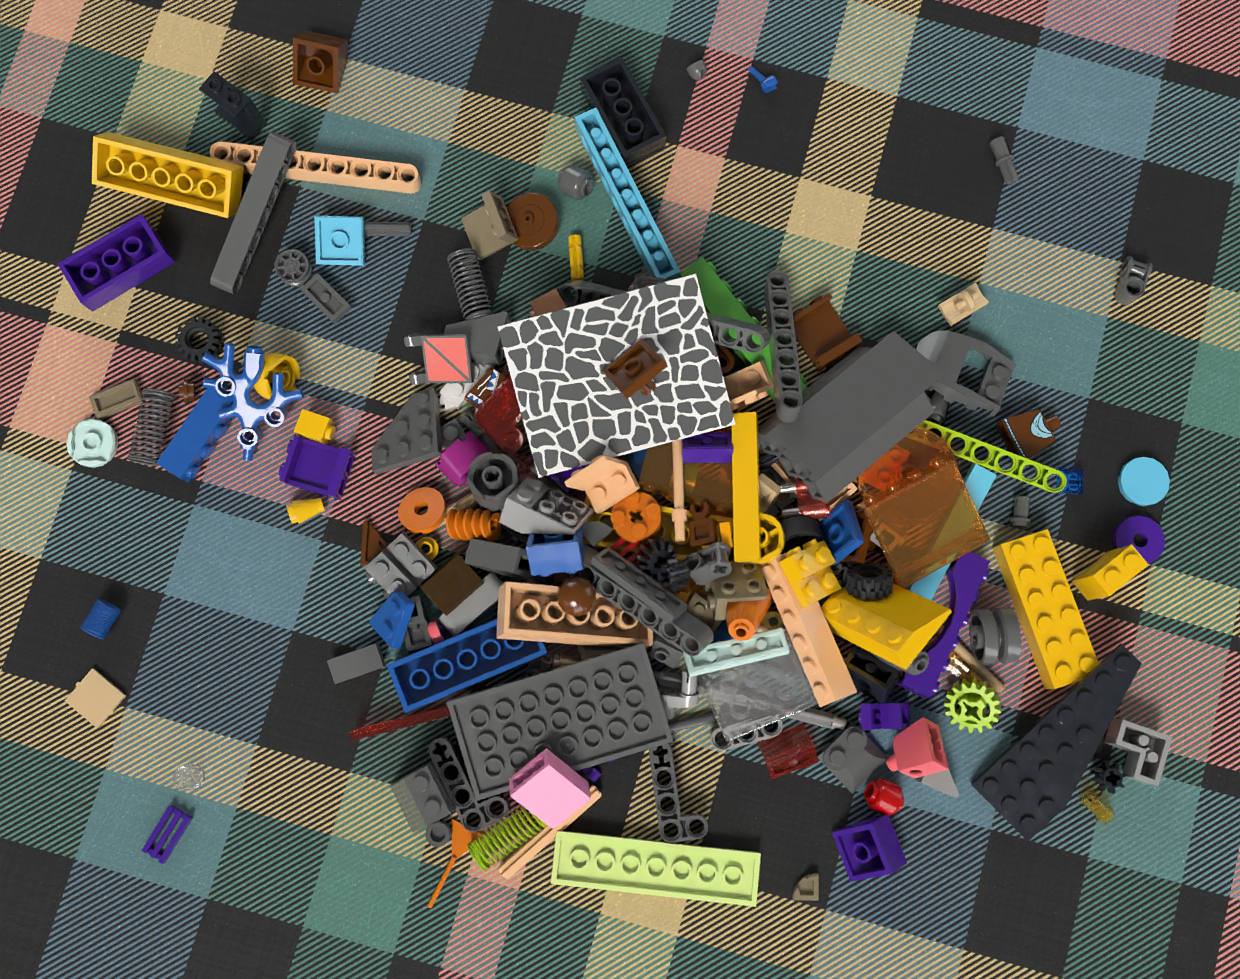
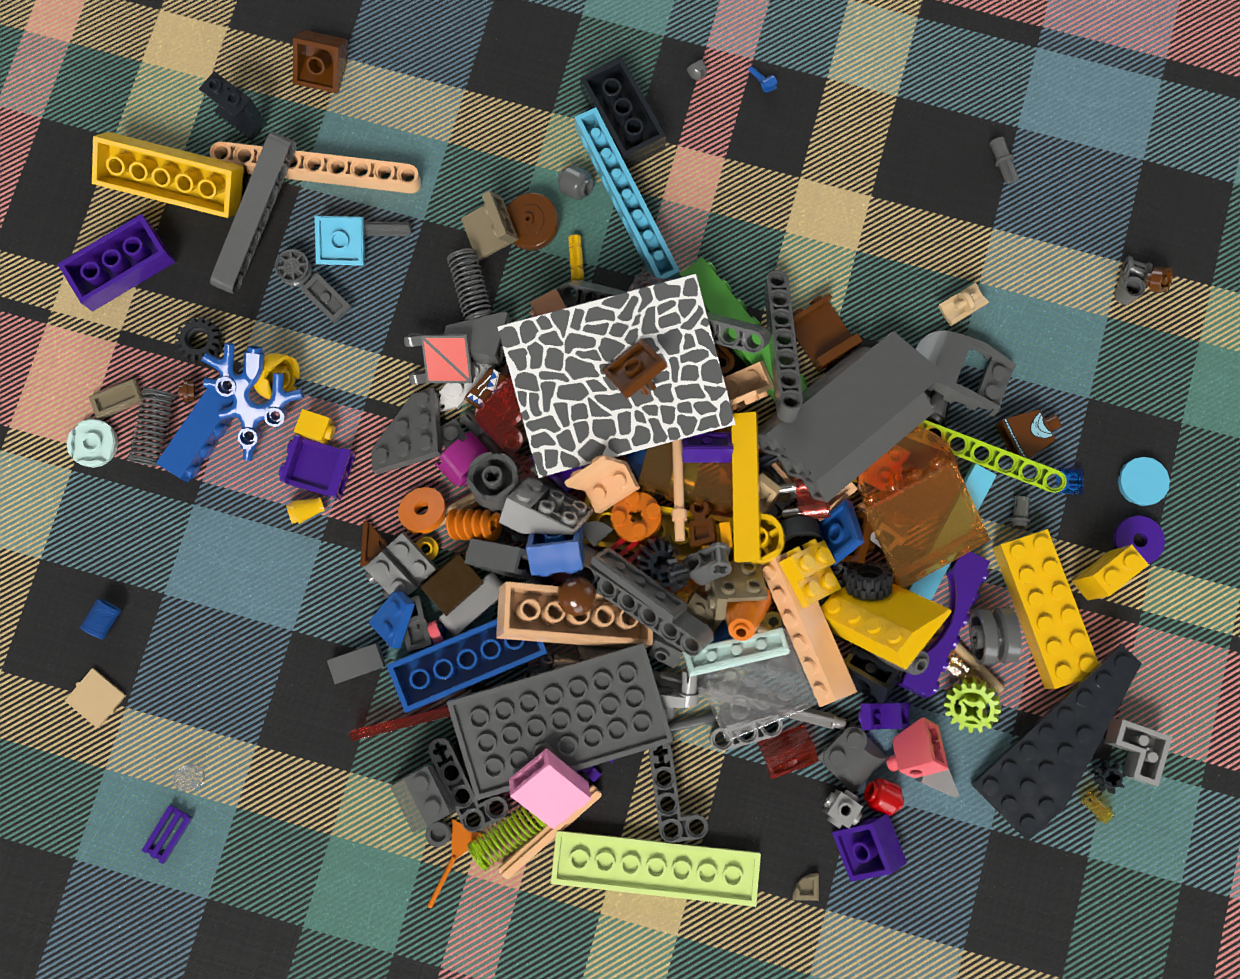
none -> light grey brick [823,790,863,829]
none -> reddish brown plate [1146,266,1173,293]

